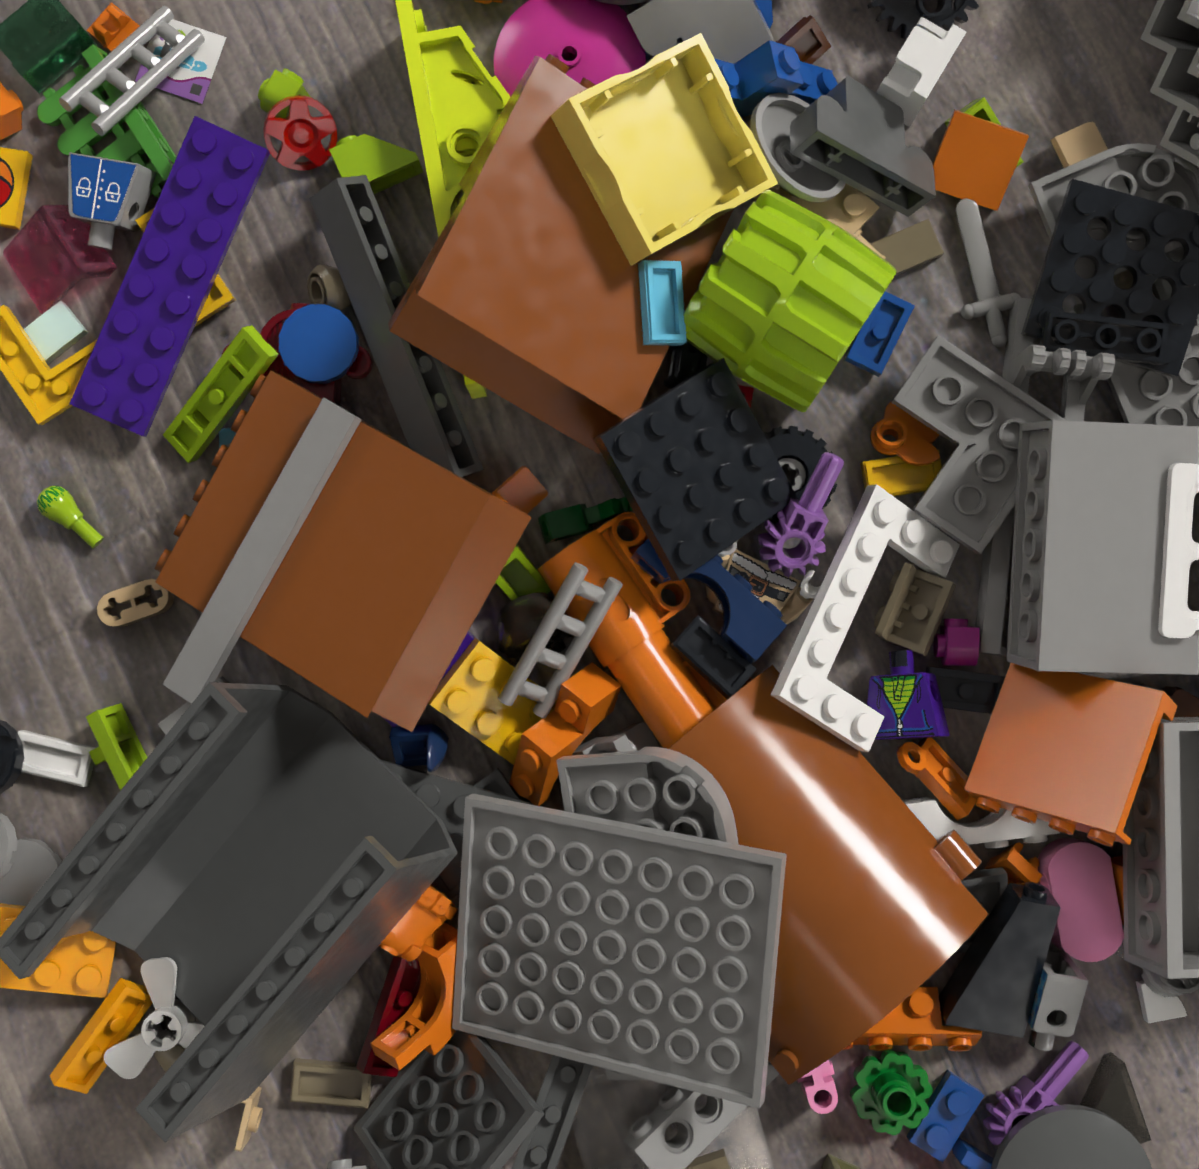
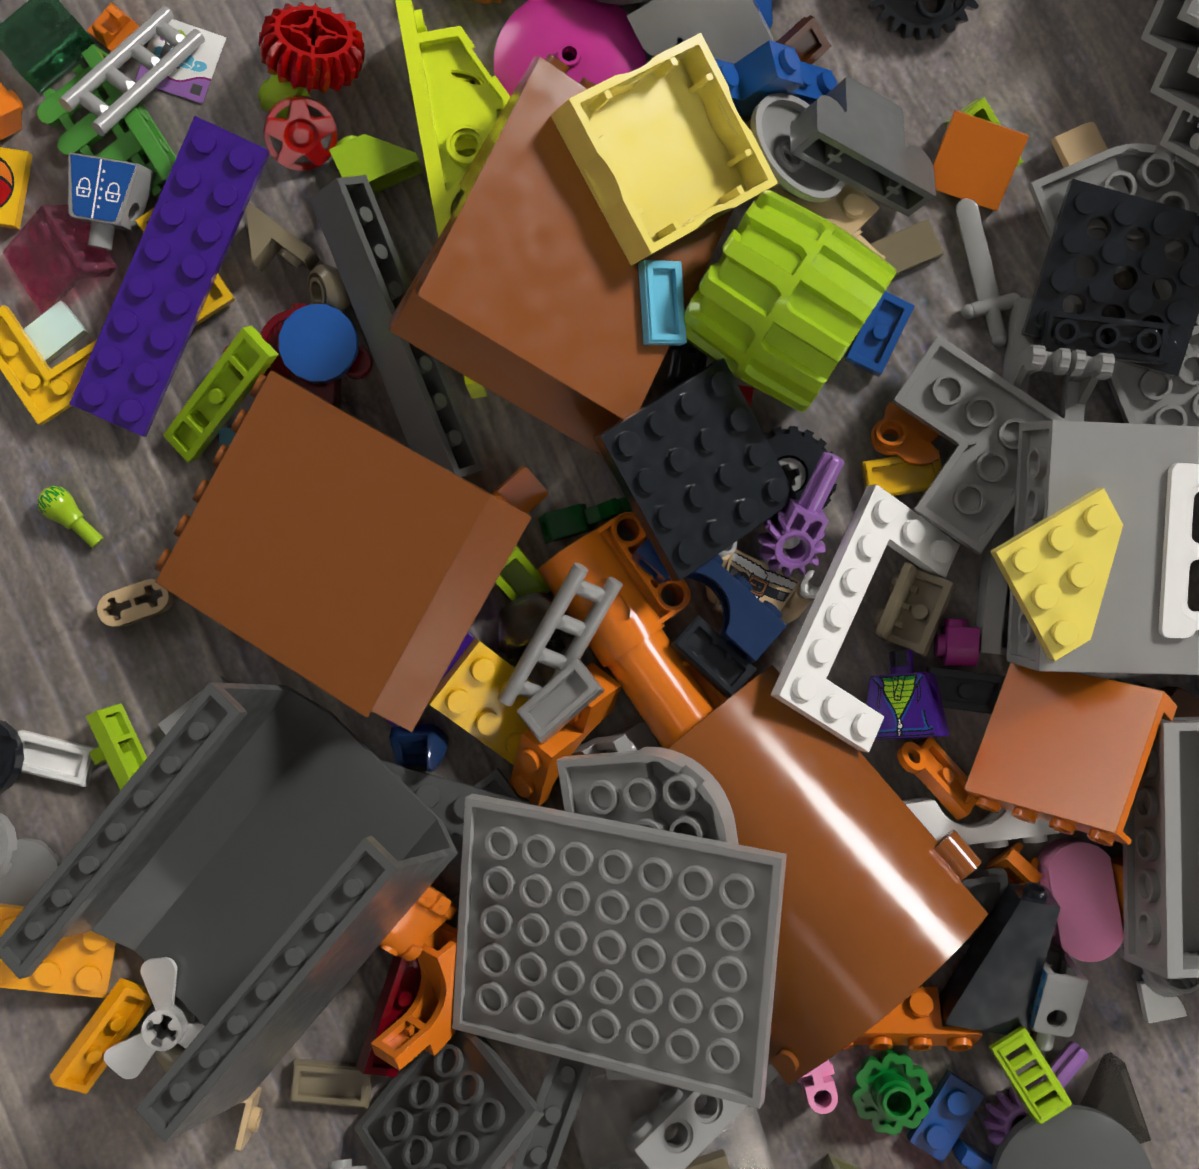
light grey tile [163,397,362,704] -> none
white panel [876,17,966,127] -> none
none -> dark tan slope [246,203,319,272]
none -> red gear [258,2,365,94]
none -> light grey tile [516,659,605,743]
none -> lime slope [988,1026,1072,1124]
none -> light yellow plate [990,488,1123,661]

